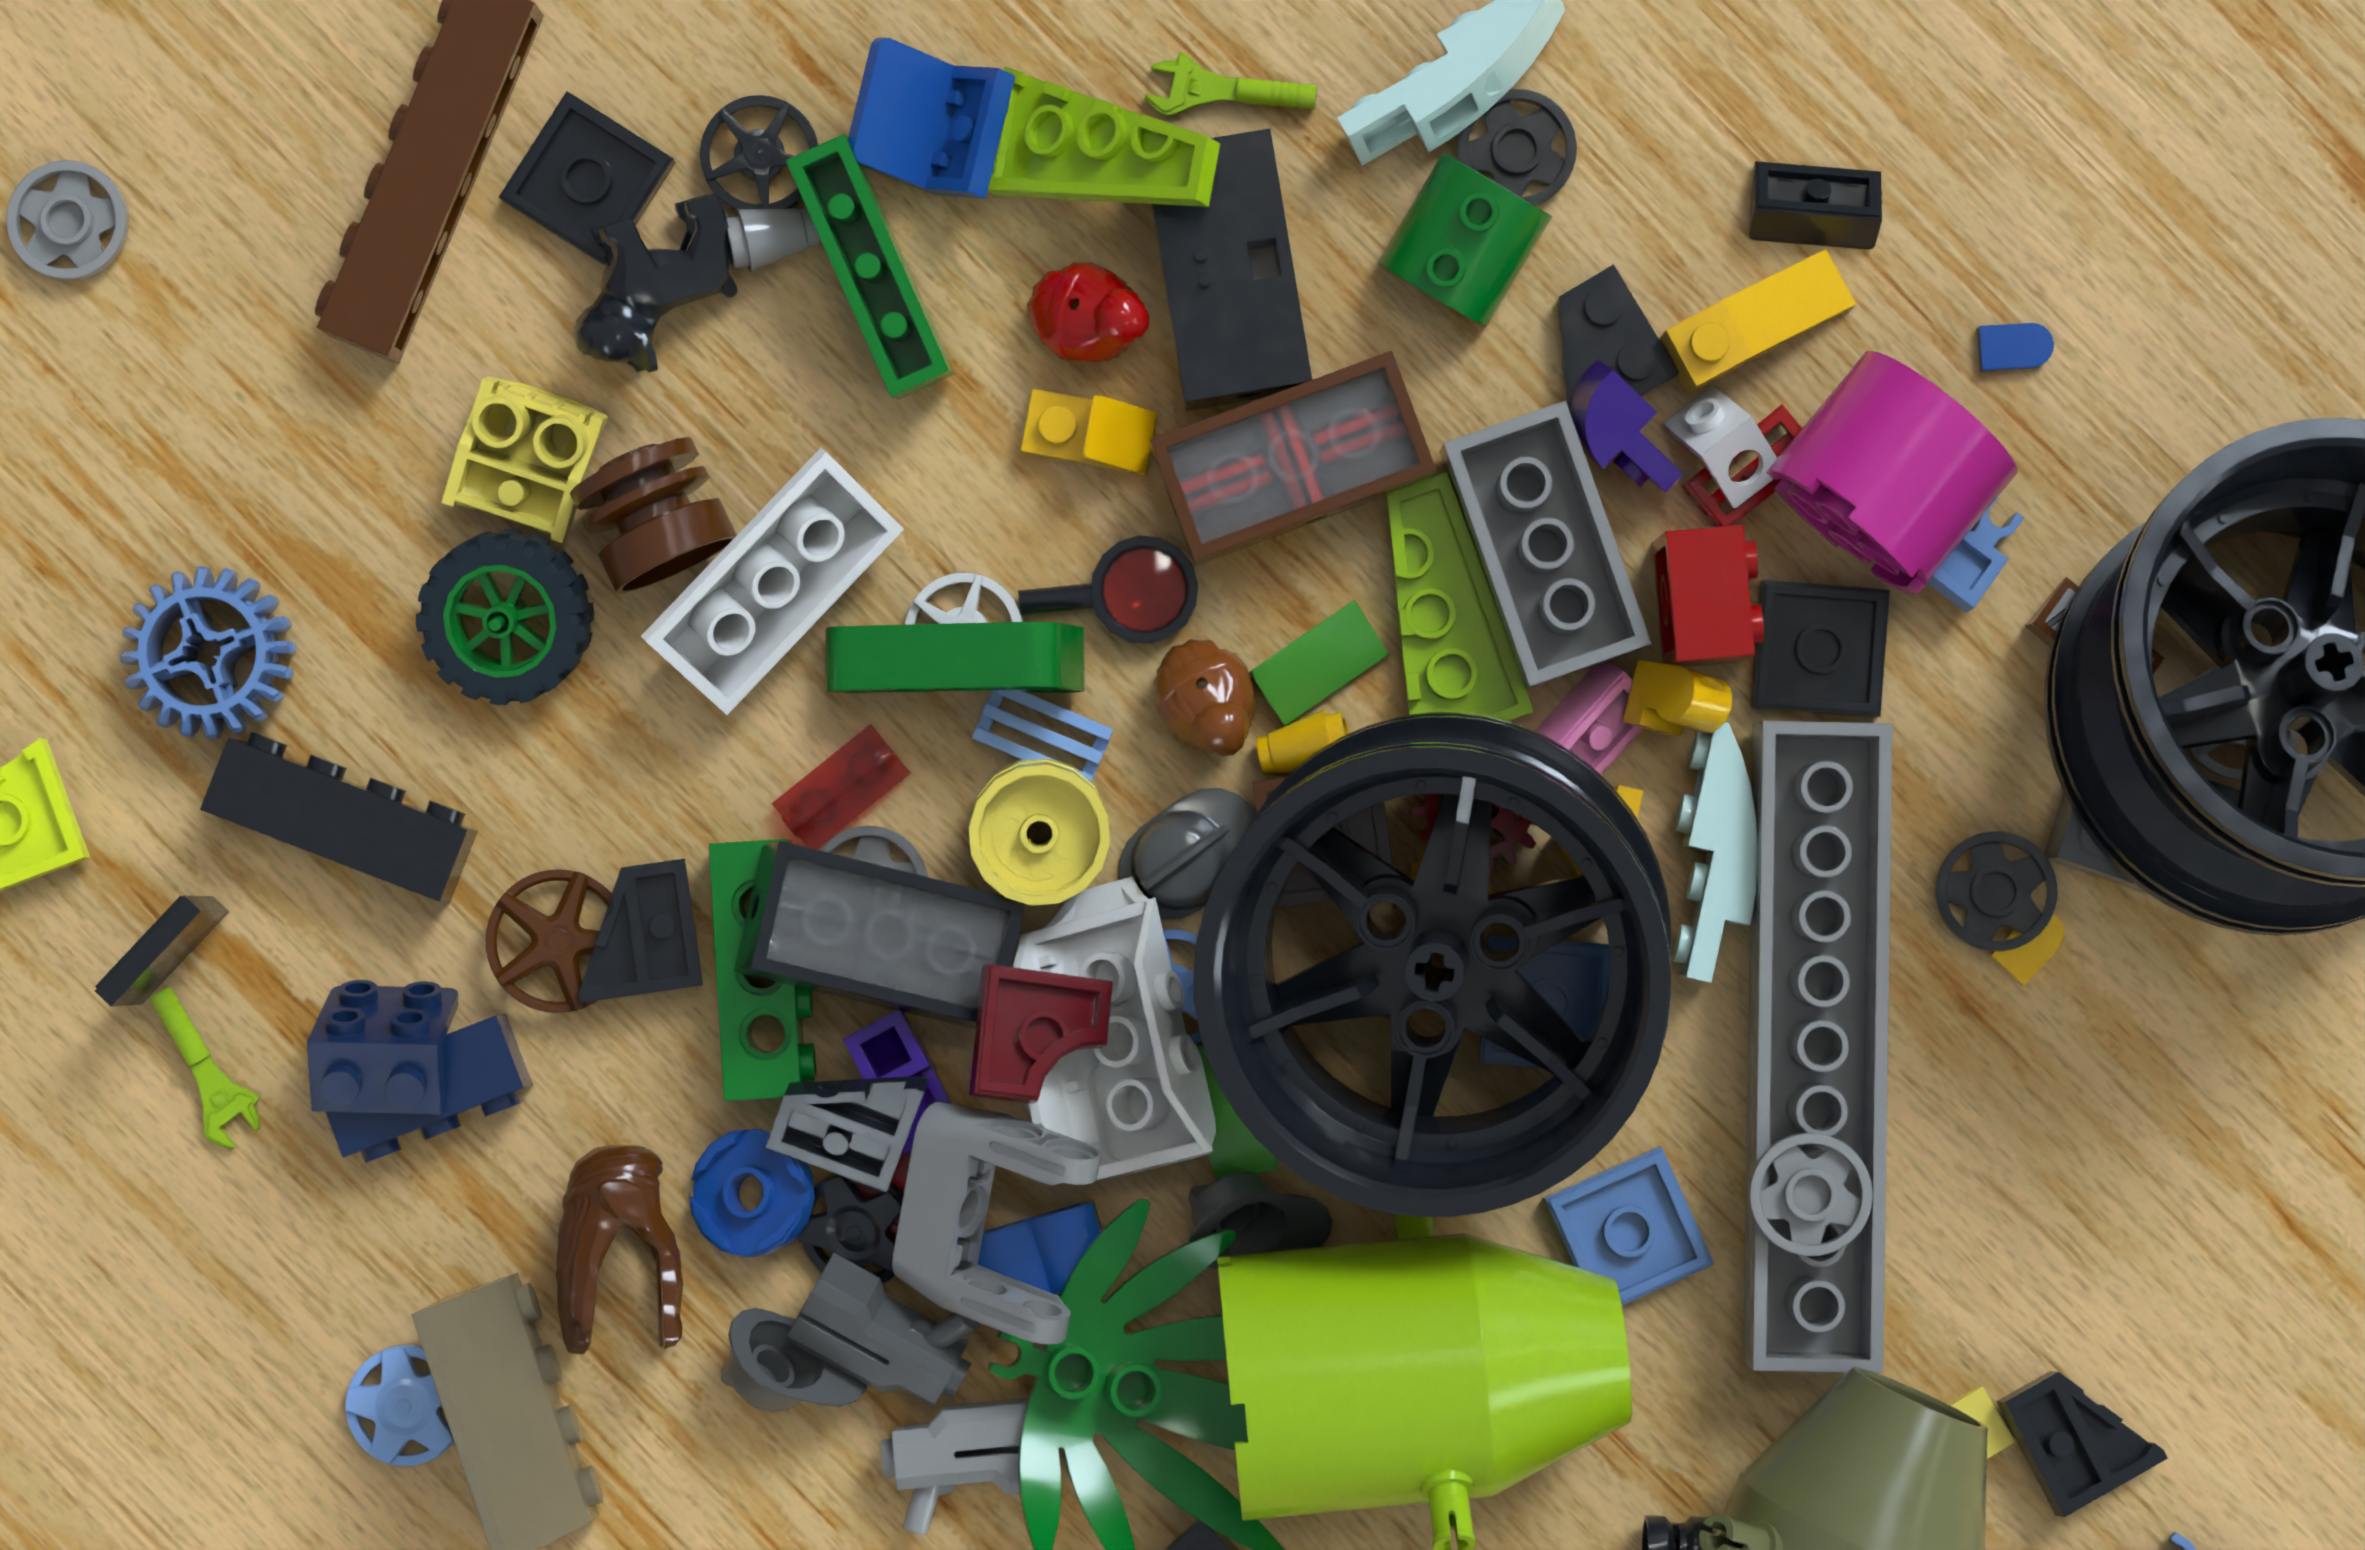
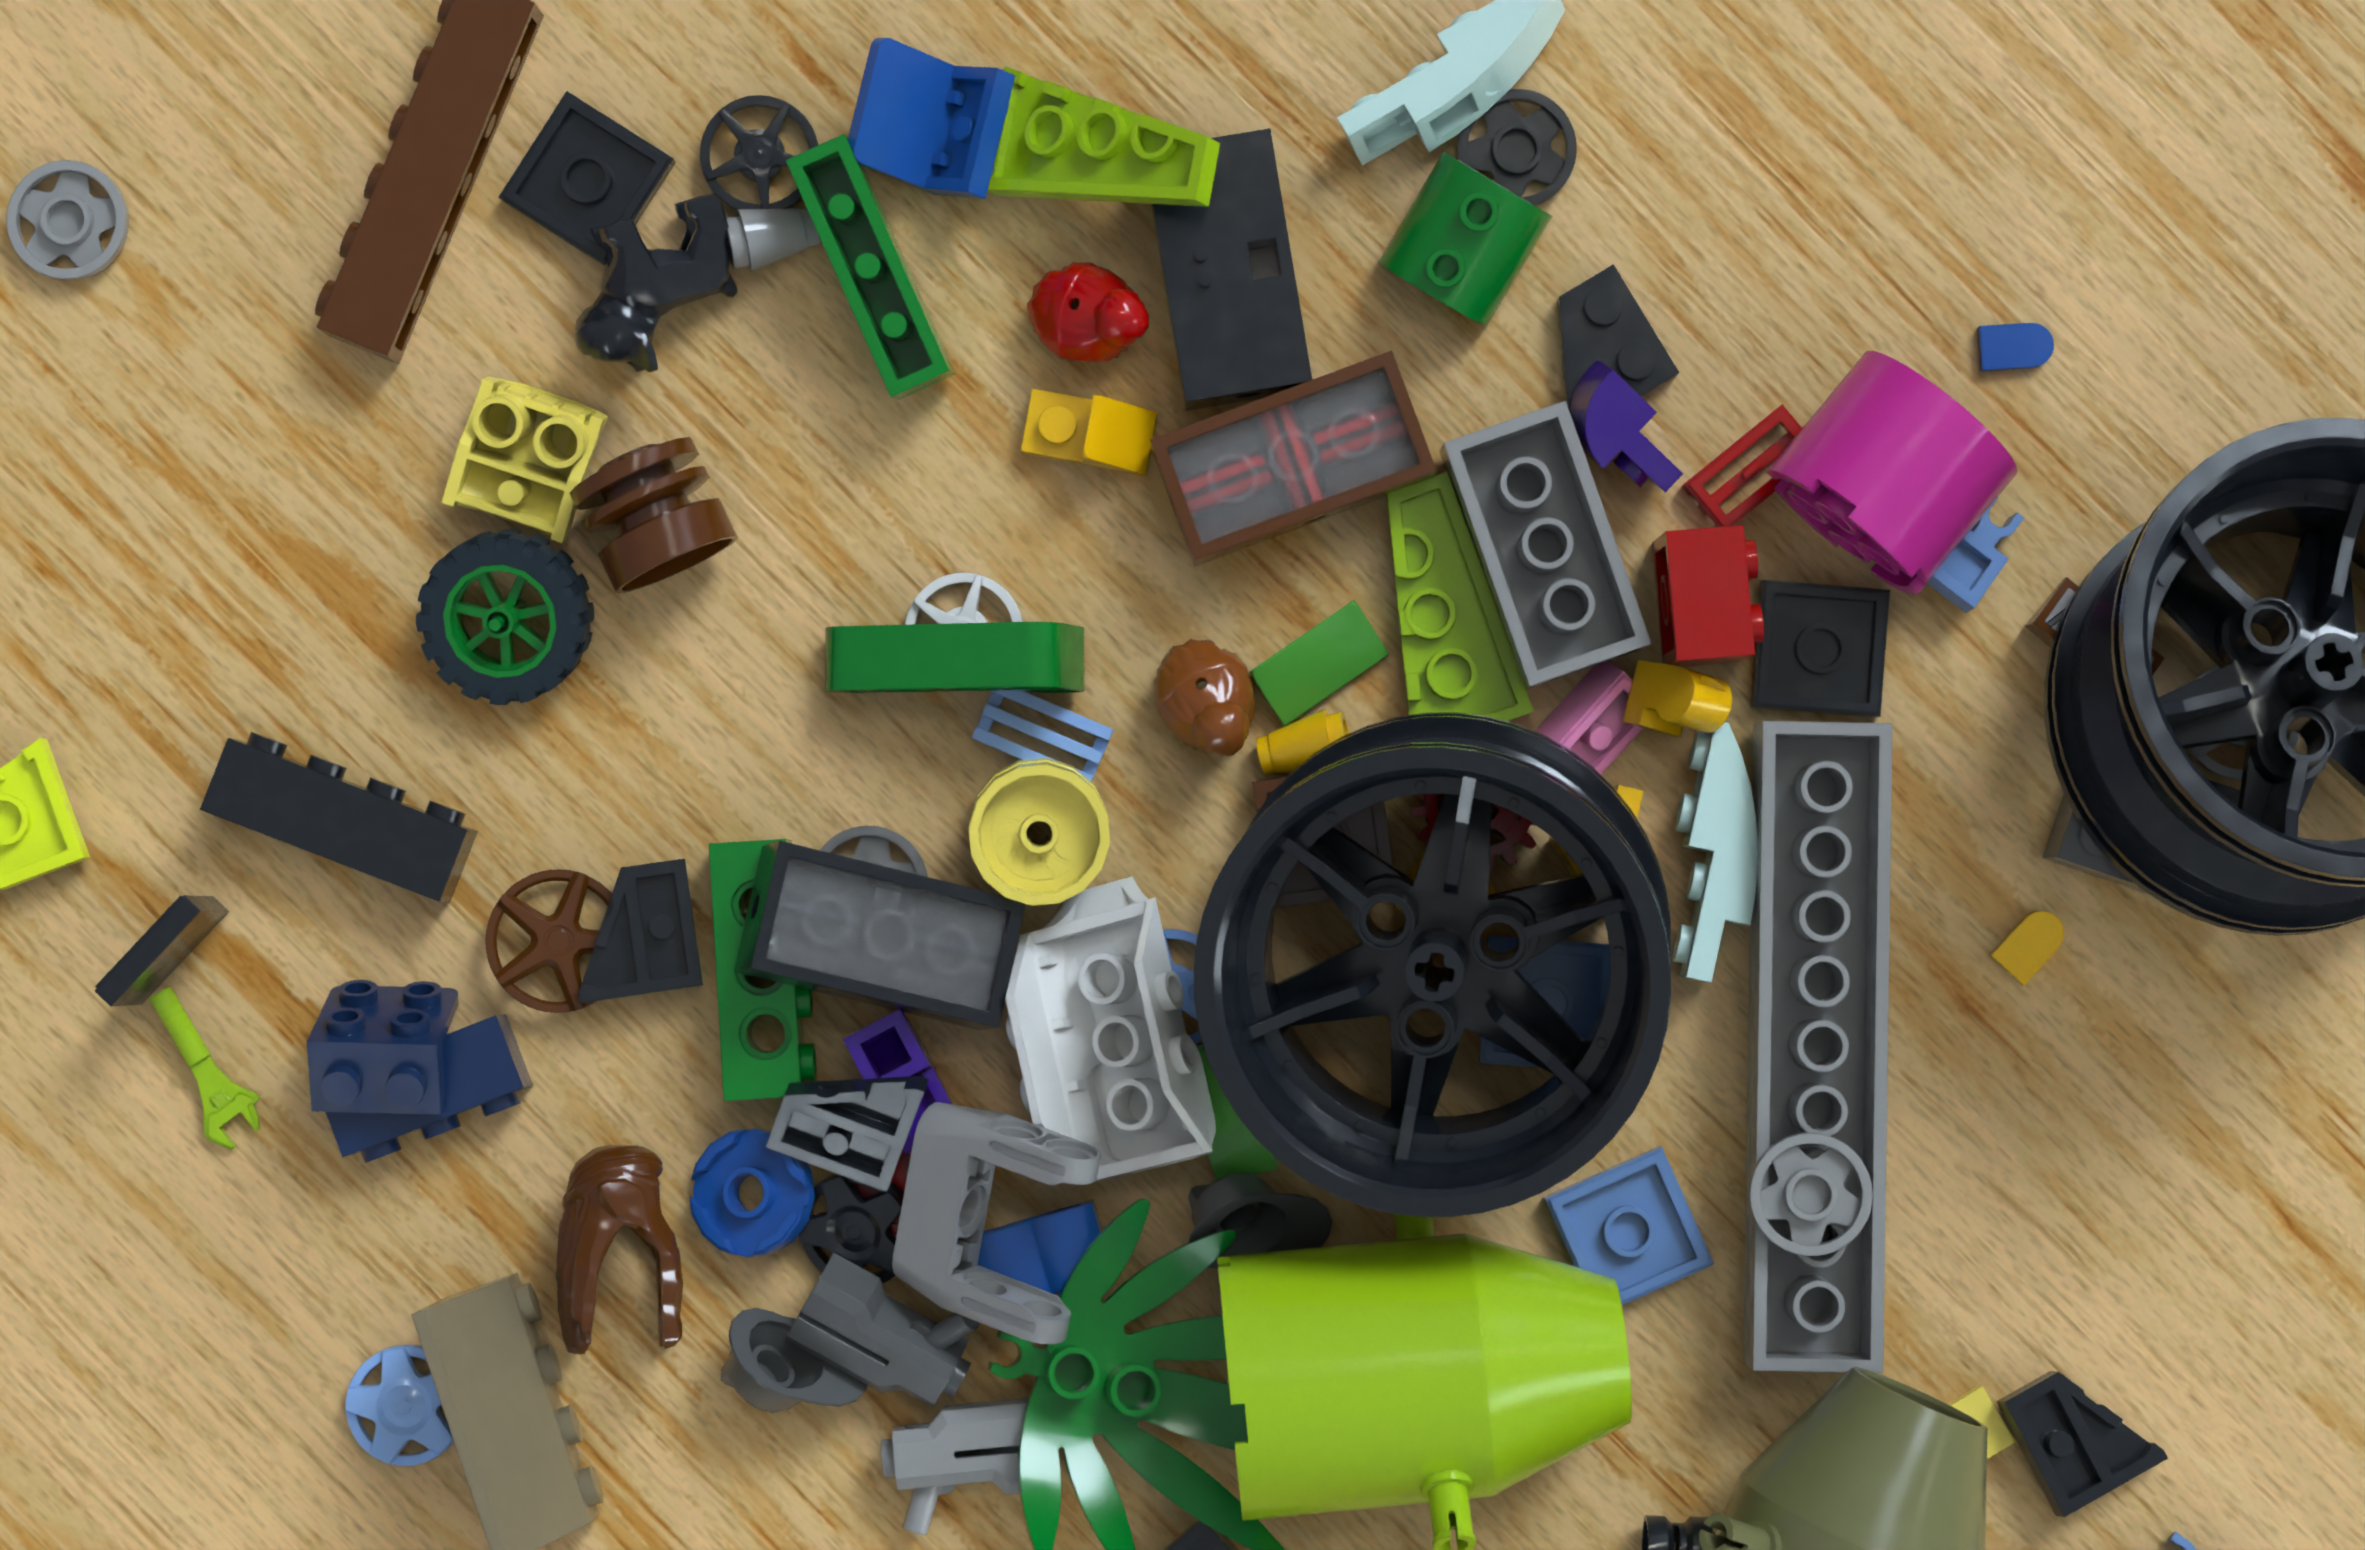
medium blue gear [120,566,297,739] -> none
white slope [641,448,904,715] -> none
clear red hinge [772,724,911,850] -> none
dark red tile [969,964,1113,1104] -> none
piece [1018,536,1198,644] -> none
dark grey piece [1120,788,1256,919] -> none
lime piece [1144,52,1317,117] -> none
yellow slope [1659,249,1856,395] -> none
white bracket [1664,386,1777,508] -> none
black slope [1749,161,1882,249] -> none
black wheel [1935,831,2058,952] -> none

